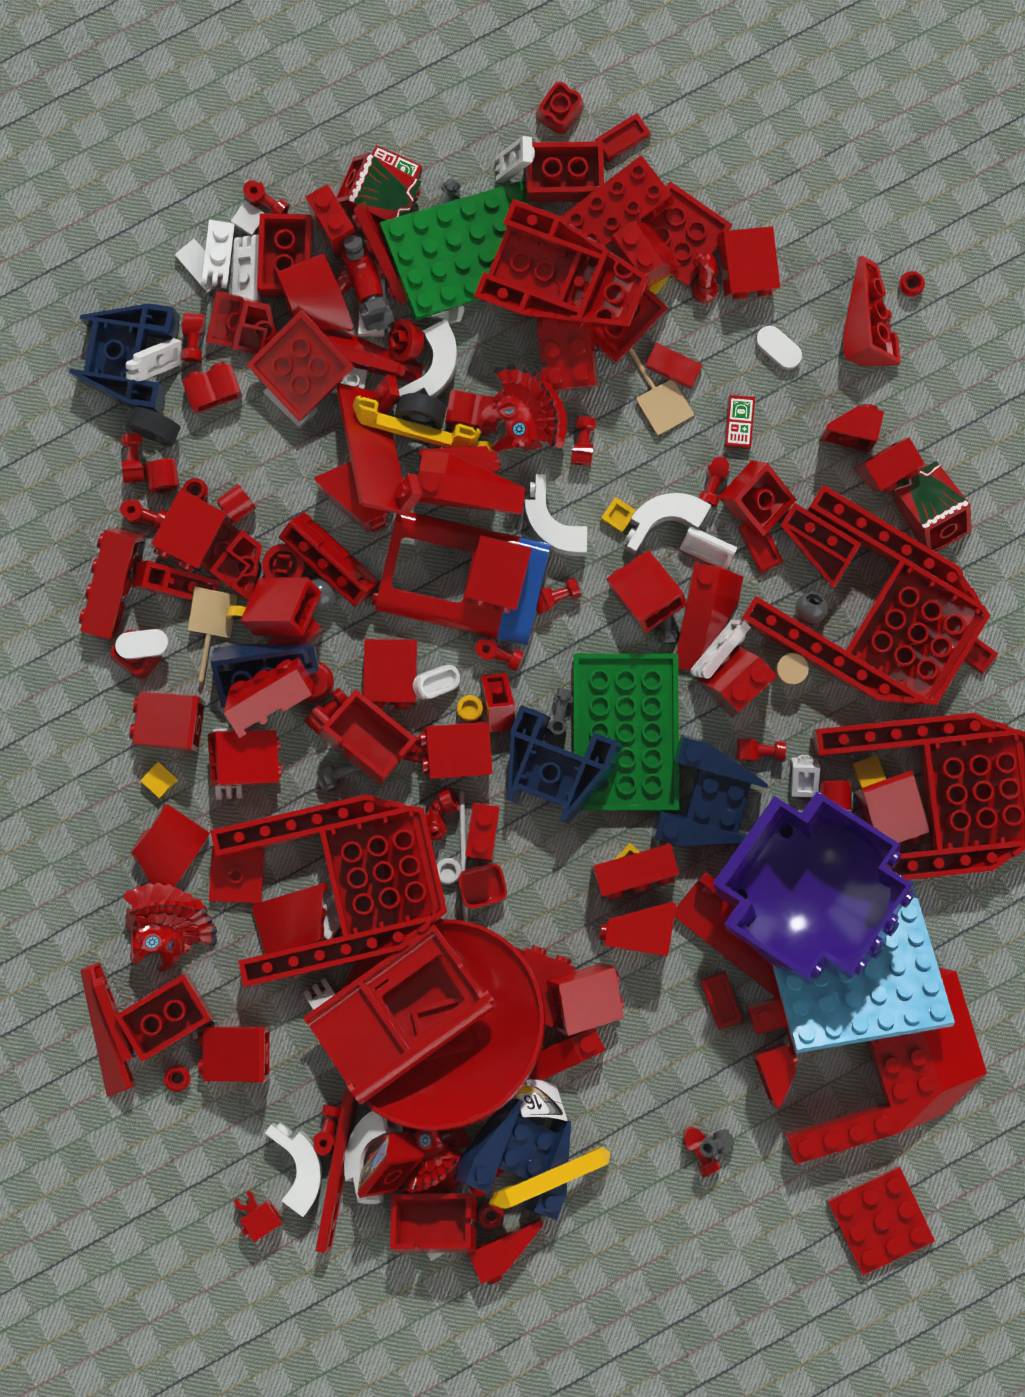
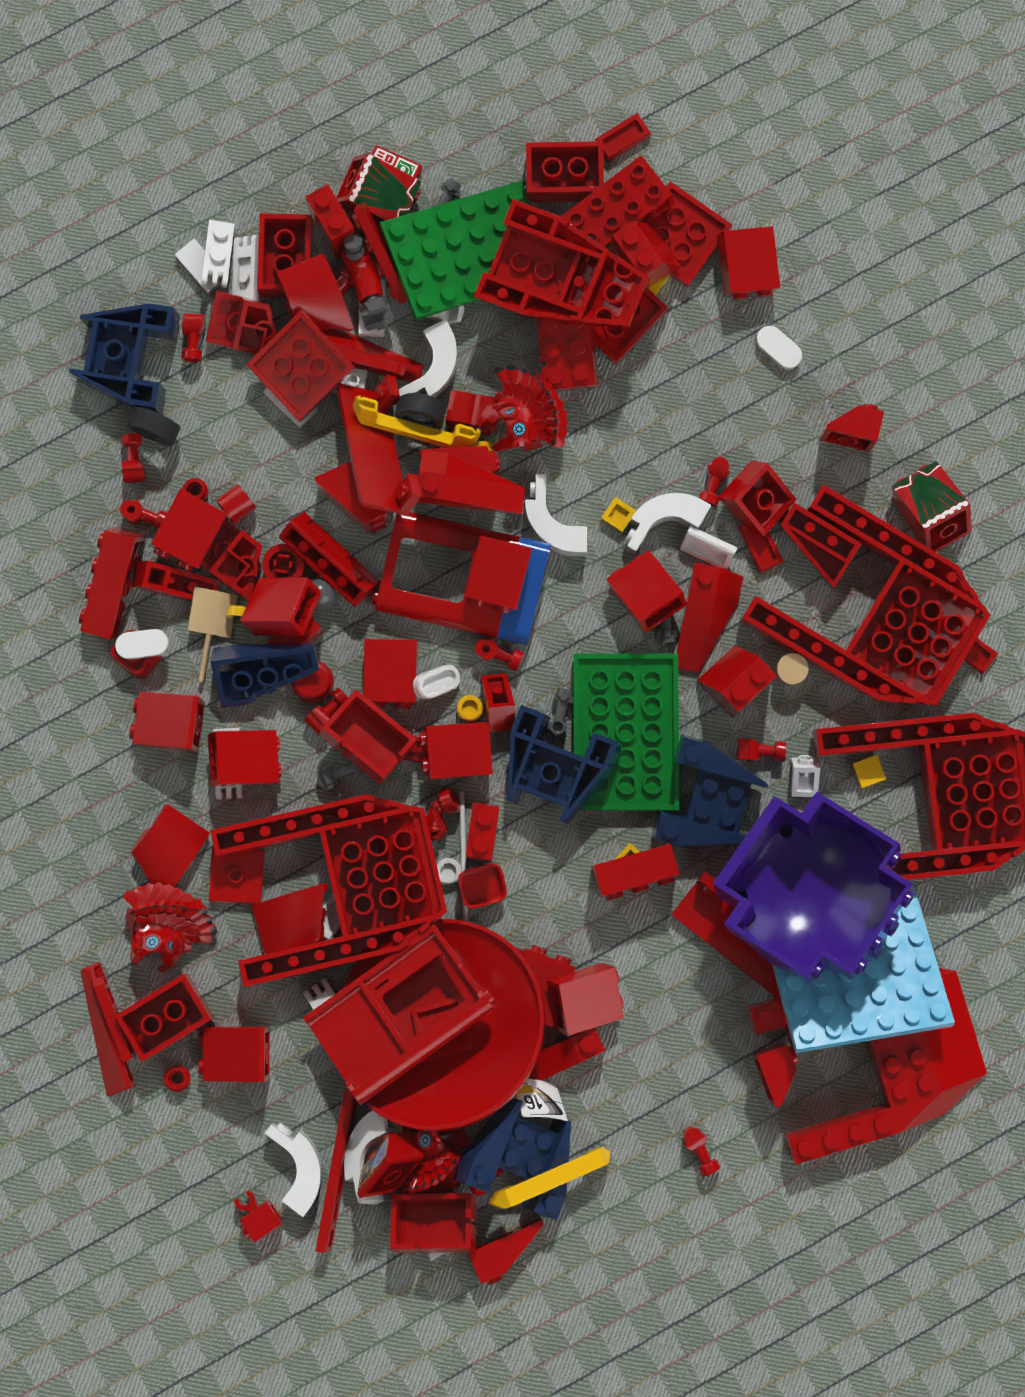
white hinge [126,338,181,381] -> none
yellow tile [140,762,178,799] -> none
red piece [145,459,180,494] -> none
red brick [182,362,243,414] -> none
red wedge [223,658,314,738] -> none
white tile [231,201,264,237] -> none
red leg [243,180,290,214] -> none
red leg [312,1104,341,1155] -> none
red piece [388,318,424,362] -> none
red plate [478,1202,504,1230] -> none
white hinge [495,136,535,183] -> none
red piece [536,81,584,134] -> none
red leg [536,578,582,615] -> none
red leg [570,416,597,467] -> none
red slope [598,902,676,956] -> none
tan piece [629,348,695,436] -> none
red tile [645,343,703,389] -> none
white hinge [691,620,751,678] -> none
red arm [692,252,719,304] -> none
red tile [700,971,743,1030] -> none
dark grey bar [700,1129,735,1158] -> none
tile [725,395,755,449] -> none
dark grey piece [795,592,828,625] -> none
red piece [819,780,852,810] -> none
red plate [827,1166,935,1276] -> none
red wedge [843,256,901,366] -> none
red slope [853,437,925,494] -> none
red slope [854,770,930,844] -> none
red plate [899,271,925,297] -> none

